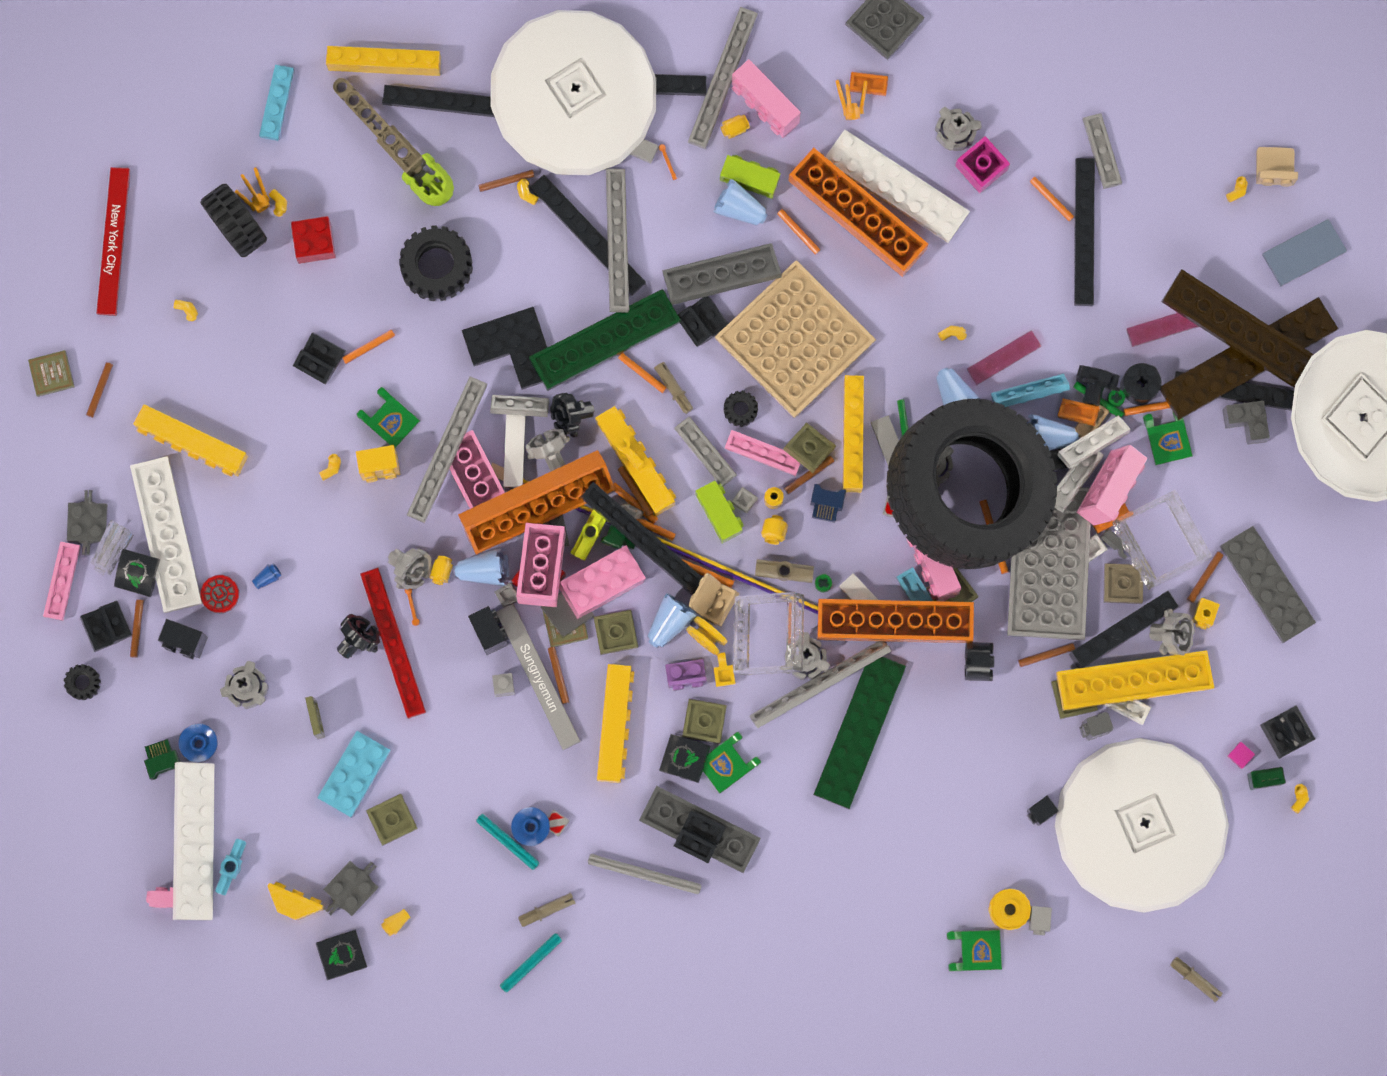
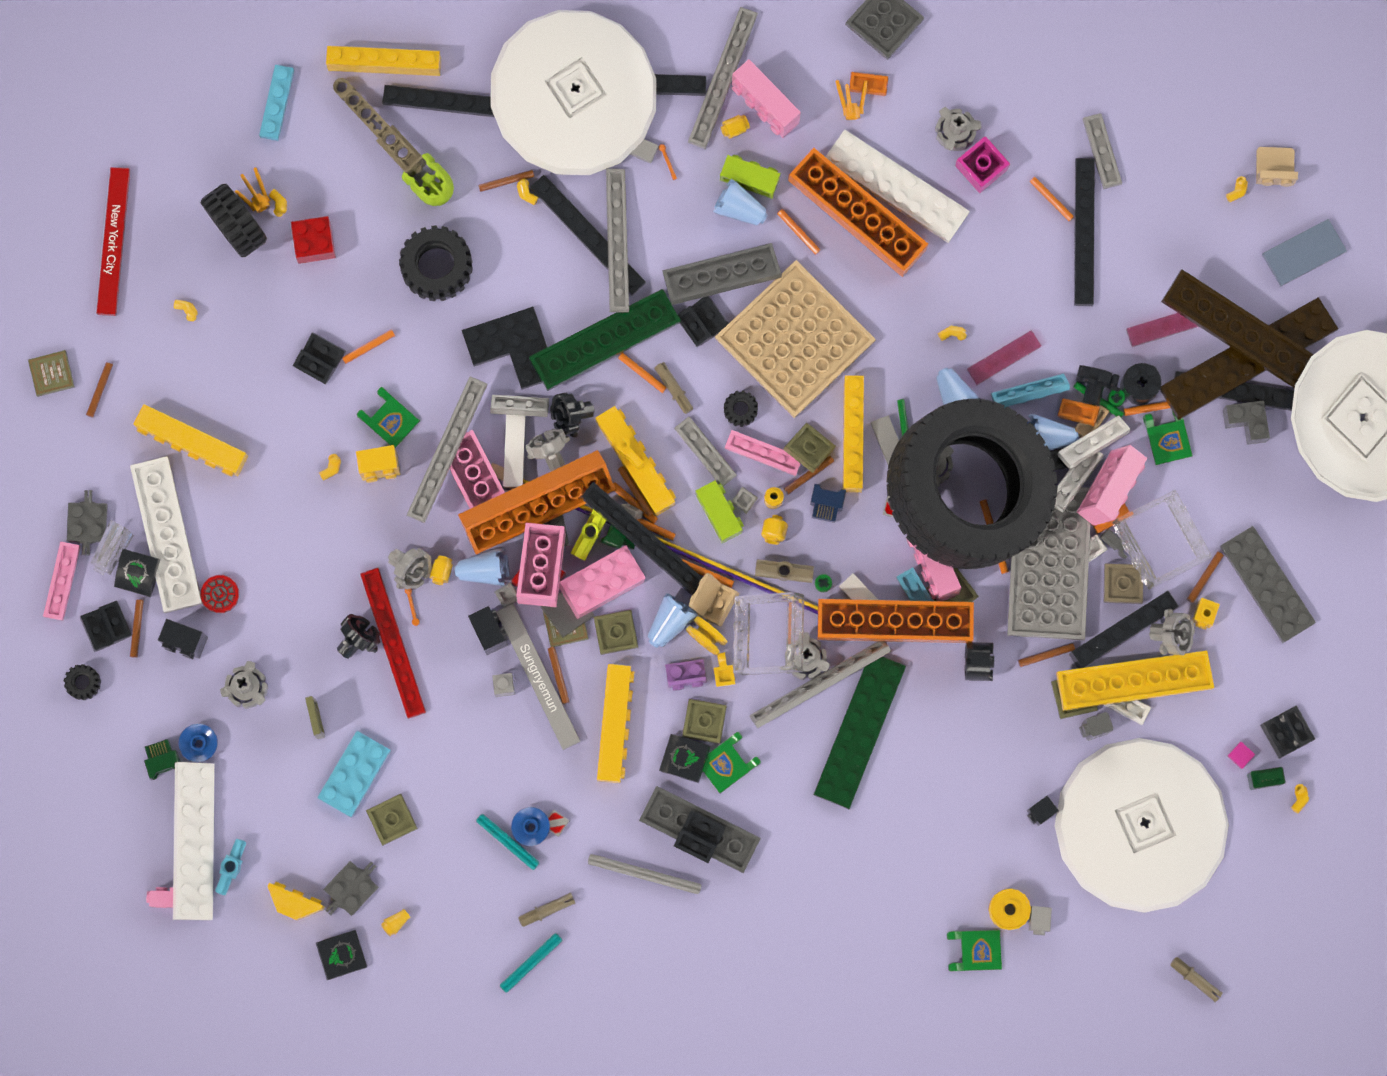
blue cone [252,563,282,589] -> none

